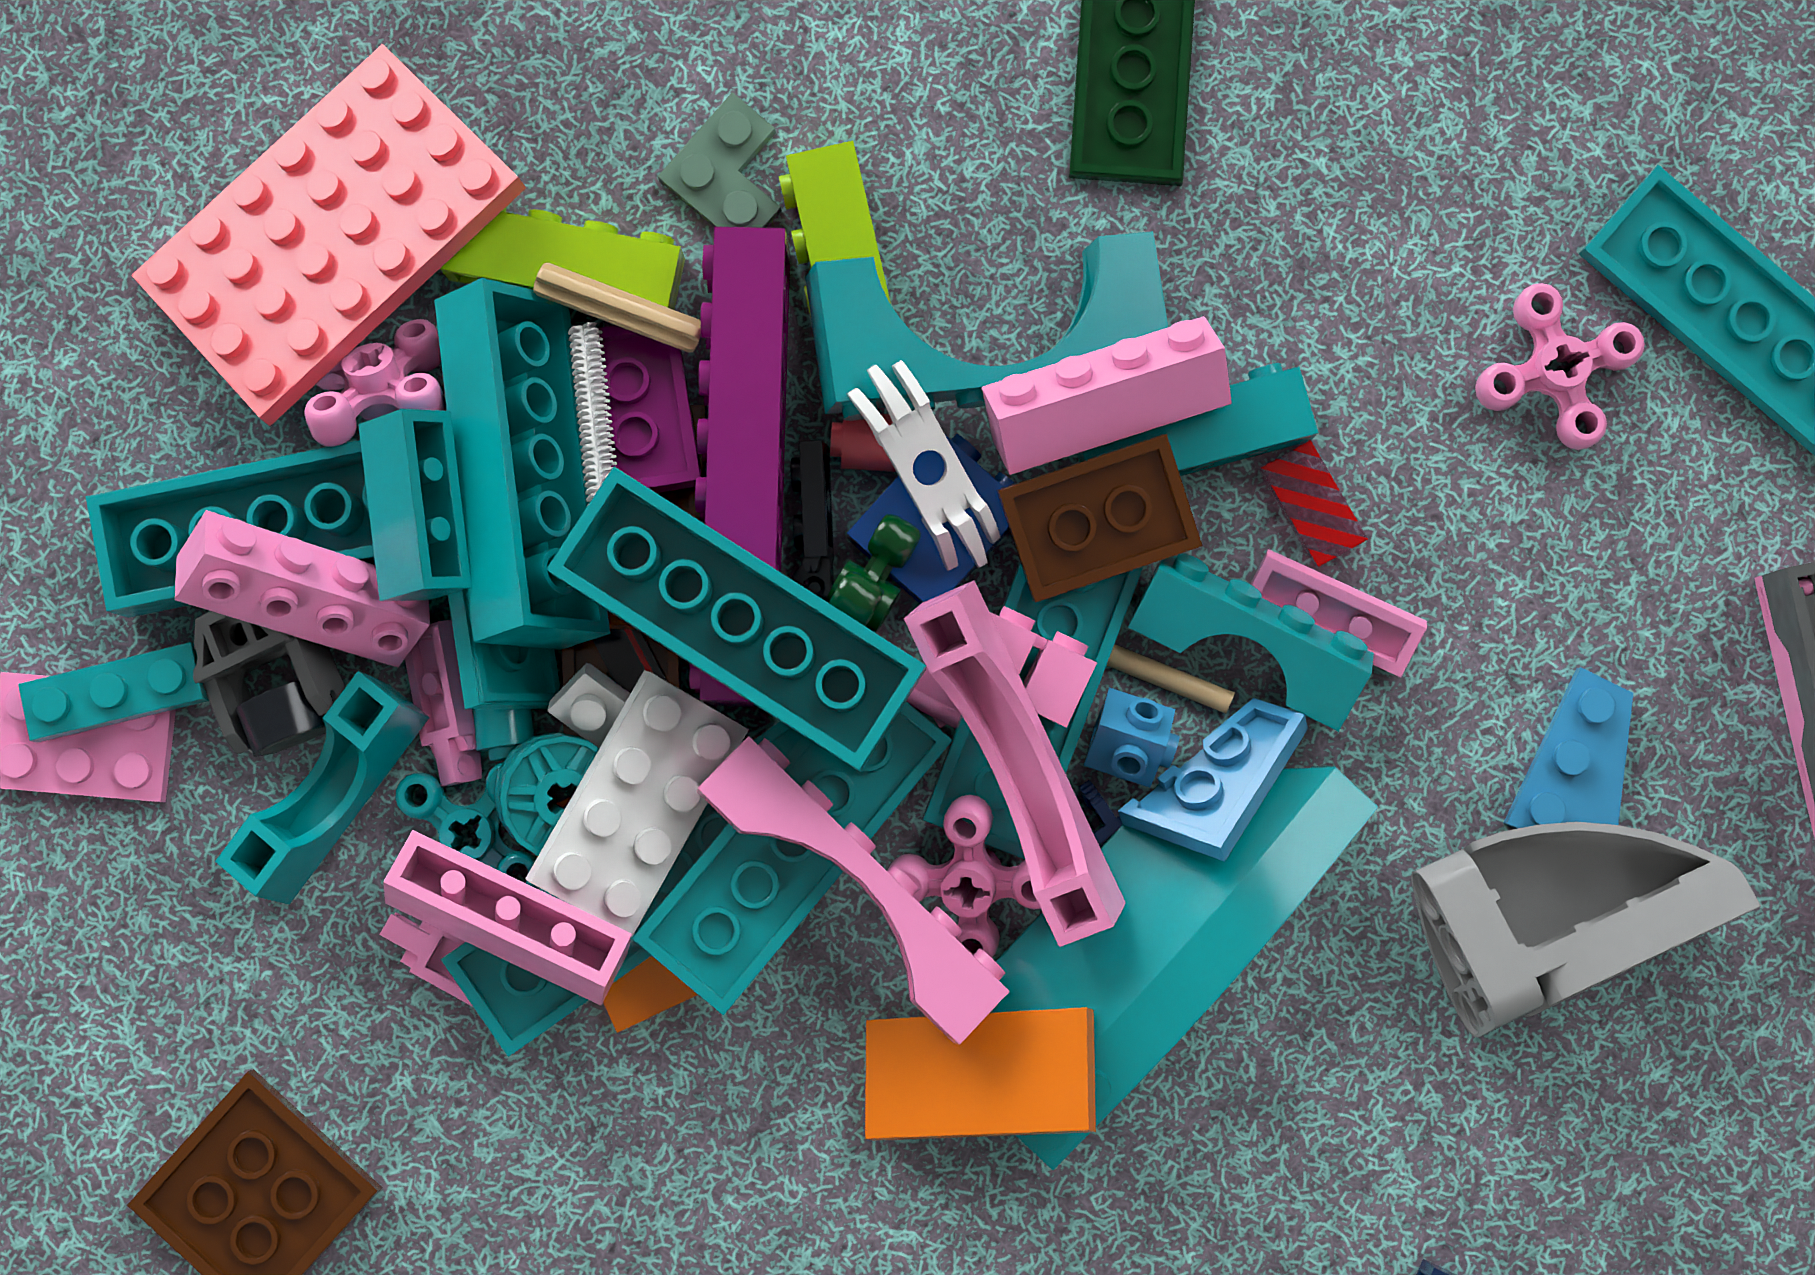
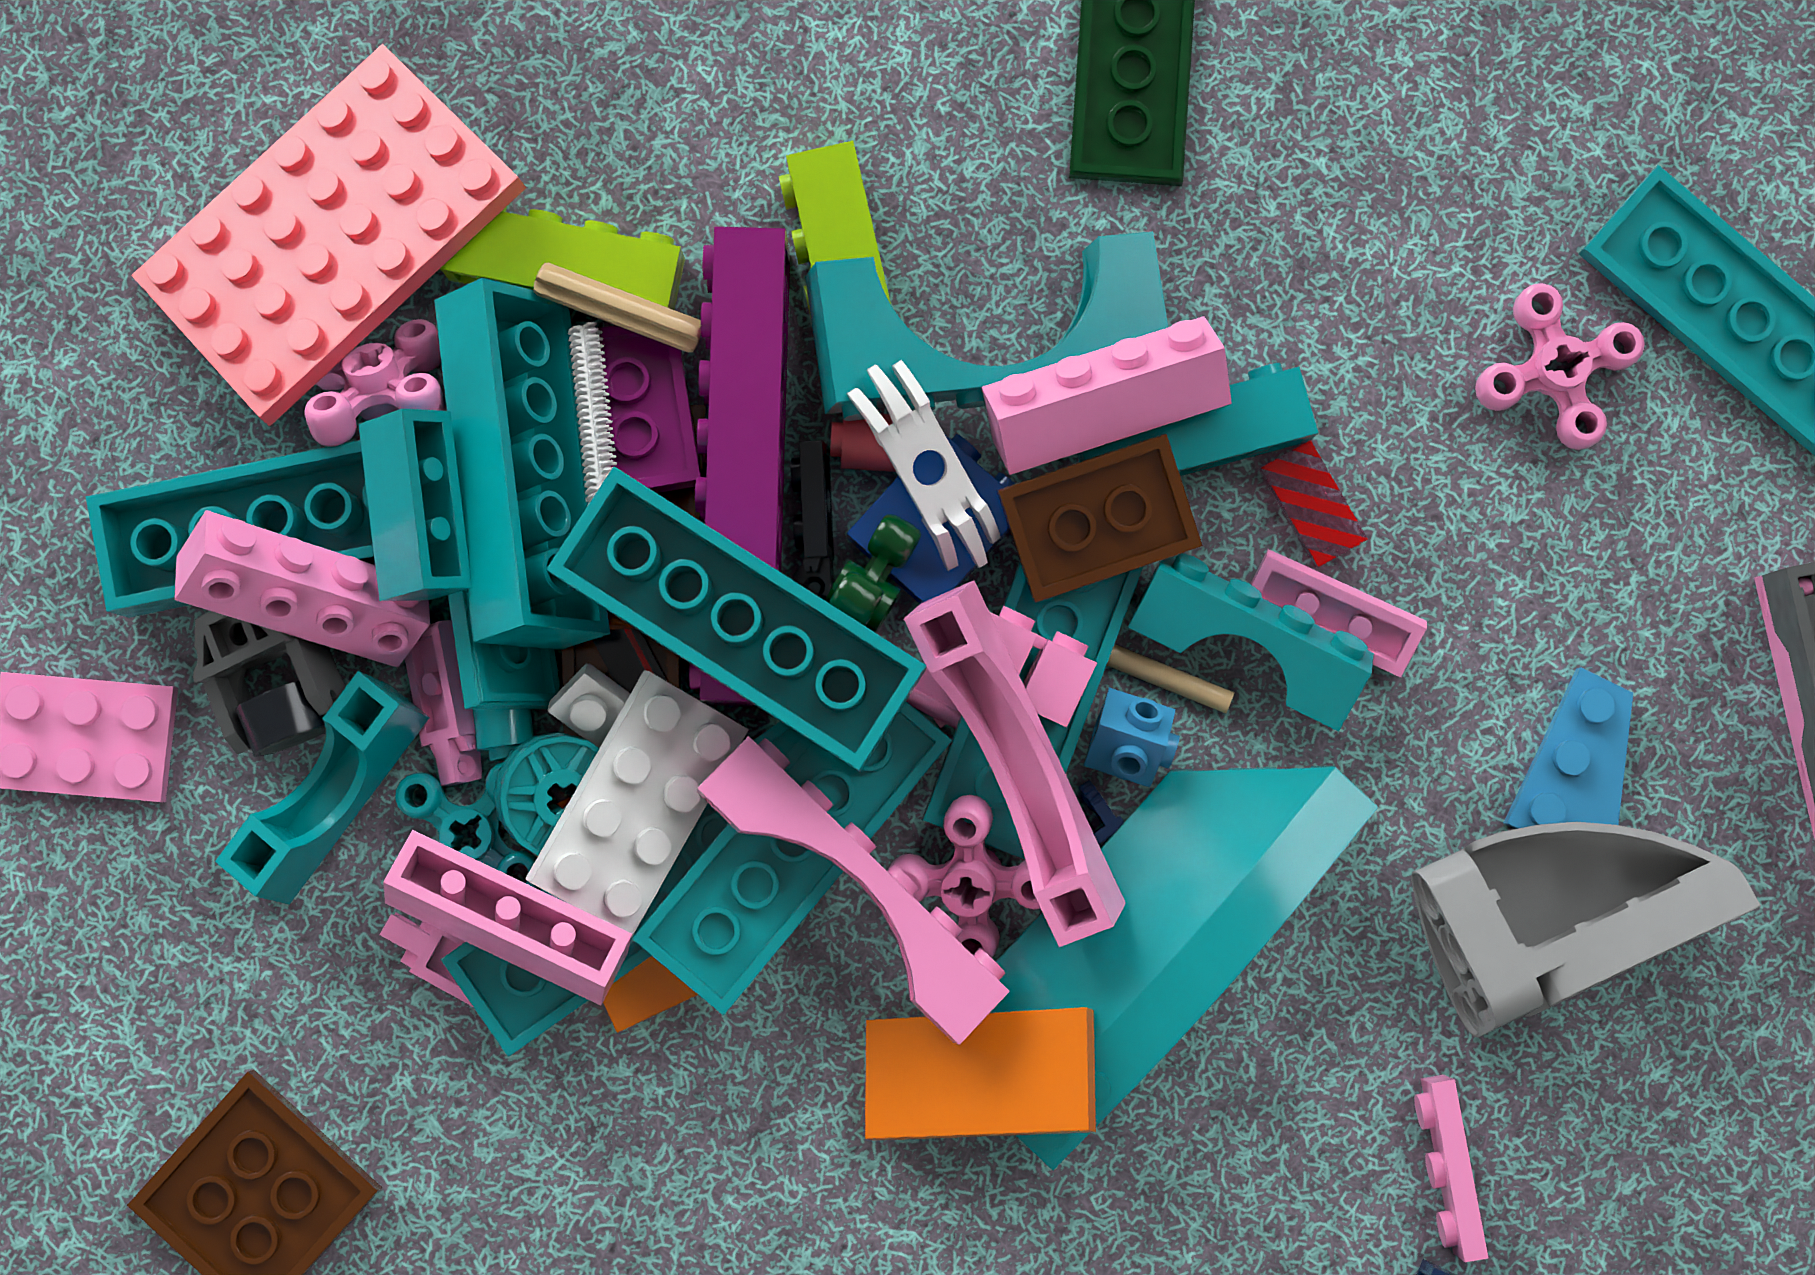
teal plate [18,642,209,743] -> none
sand green plate [658,92,782,228] -> none
dark azure wing [1118,698,1308,862] -> none
none -> bright pink plate [1414,1075,1488,1263]

